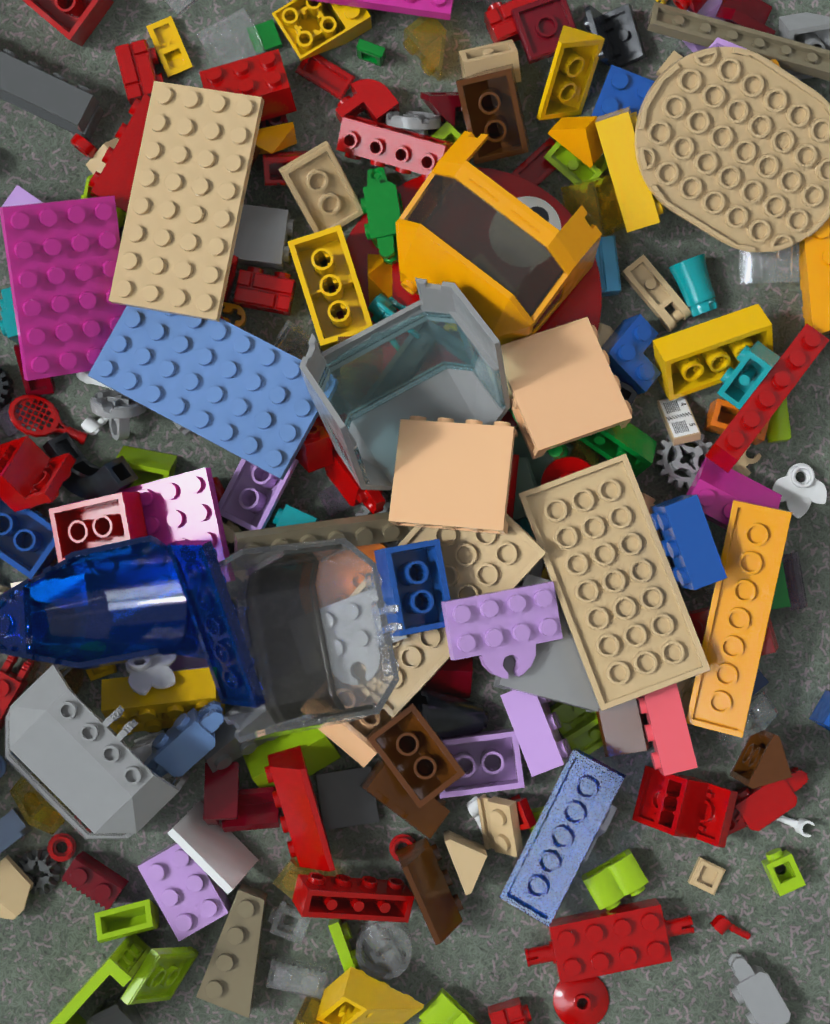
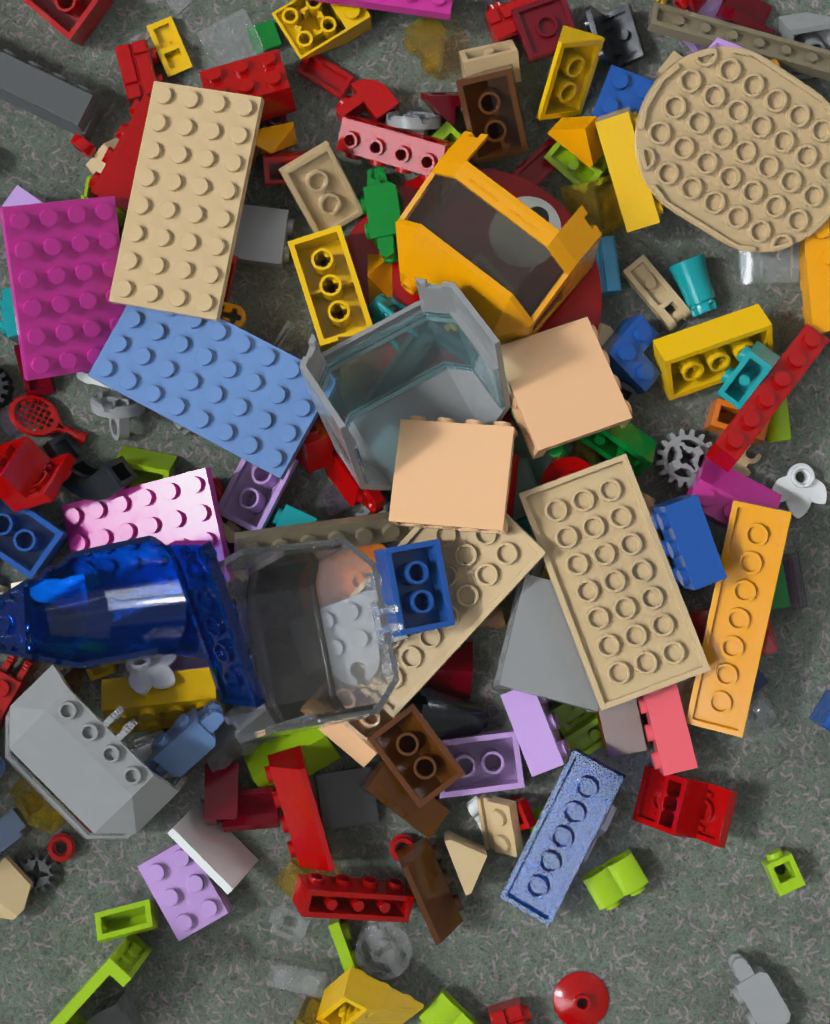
red brick [48,492,150,565] -> none
dark red brick [62,851,129,910] -> none
white hand [81,416,109,435] -> none
lime tile [120,946,199,1005] -> none
dark tan wedge [196,883,268,1018] -> none
red brick [234,267,296,316] -> none
green tile [356,39,386,67] -> none
lavender plate [441,581,563,679] -> none
red brick [524,898,694,984] -> none
tile [657,396,701,446] -> none
tan tile [688,857,726,895] -> none
red hand [710,914,751,940] -> none
red hinge [728,767,809,835] -> none
reddish brown slope [730,726,792,789] -> none
white hand [776,815,815,837] -> none

